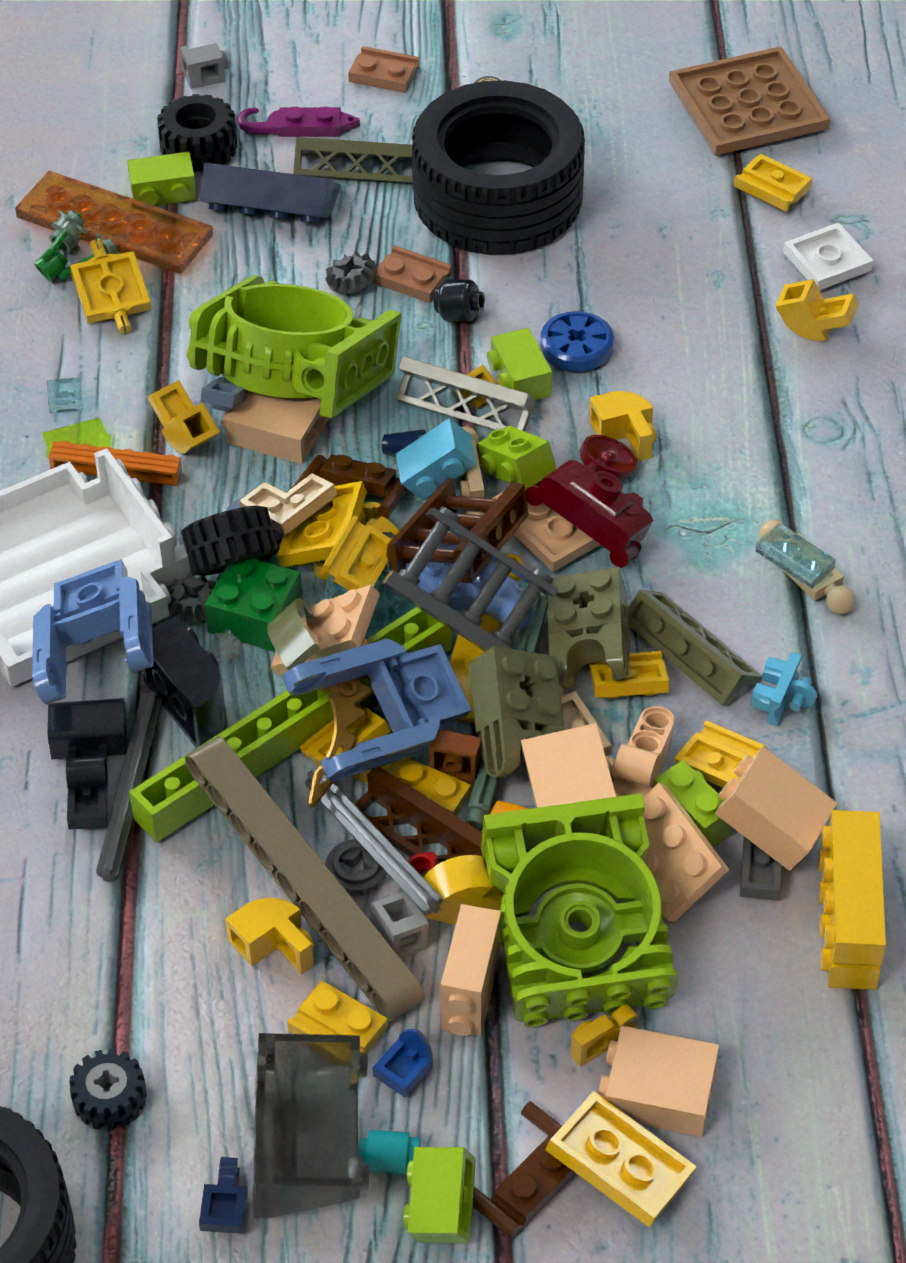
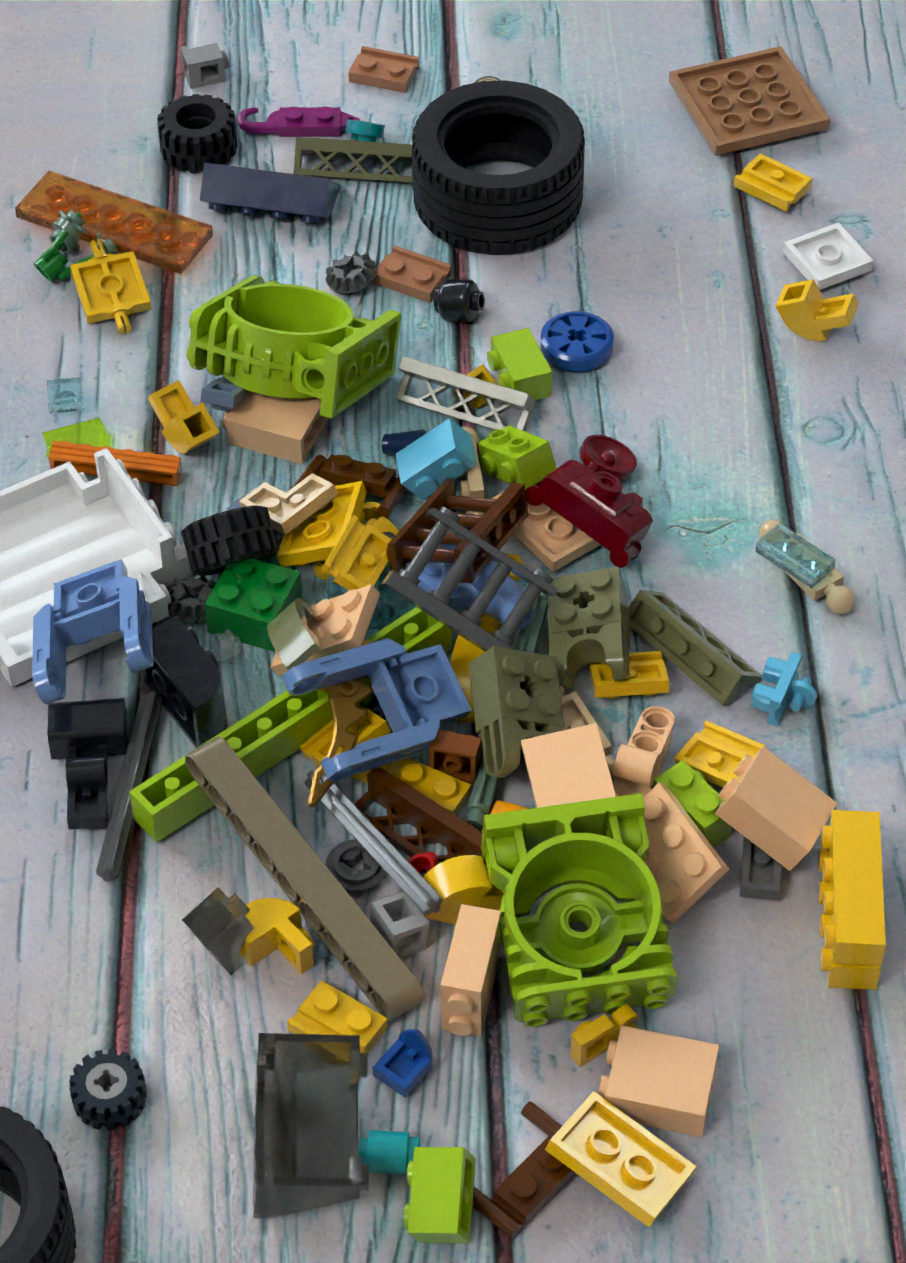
lime brick [127,152,197,209] -> none
dark blue plate [199,1157,248,1234] -> none
yellow brick [589,391,656,461] -> none
none -> clear smoke arch [182,887,254,975]
none -> teal plate [345,119,385,142]

